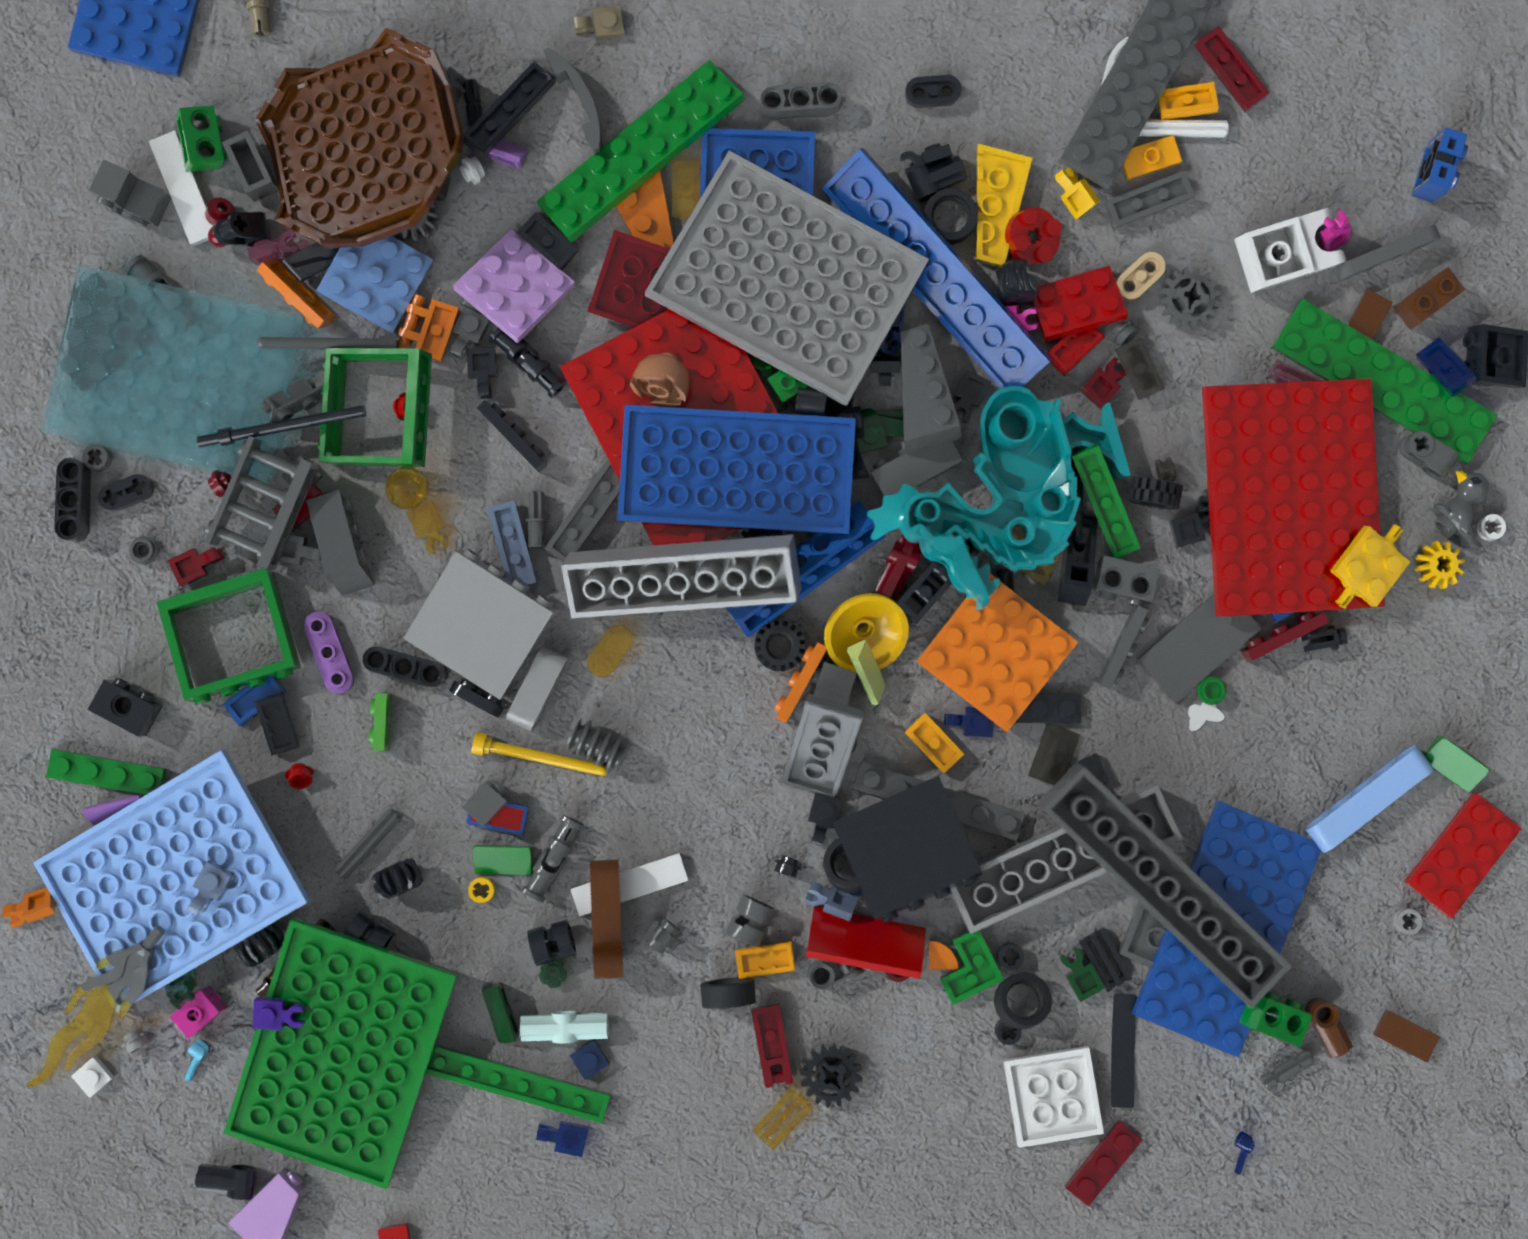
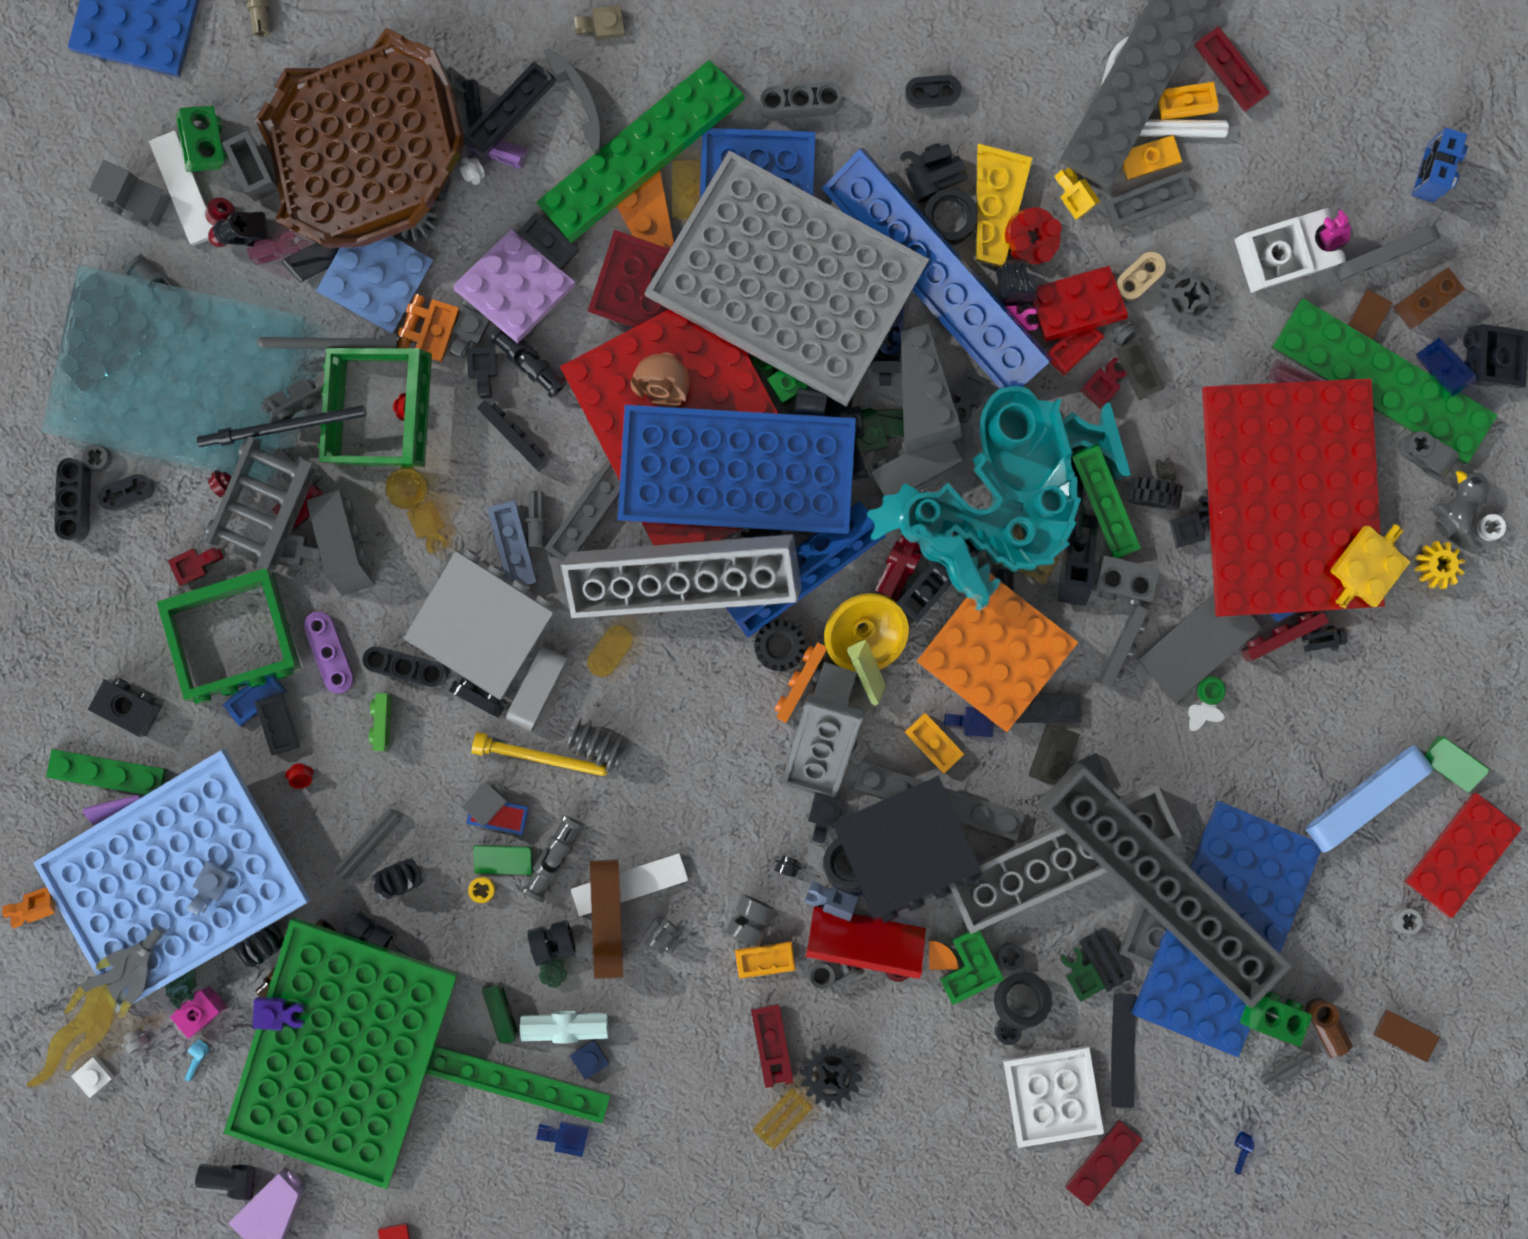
dark grey plate [129,536,159,565] -> none
orange plate [257,259,338,329] -> none
black tyre [700,977,756,1009] -> none

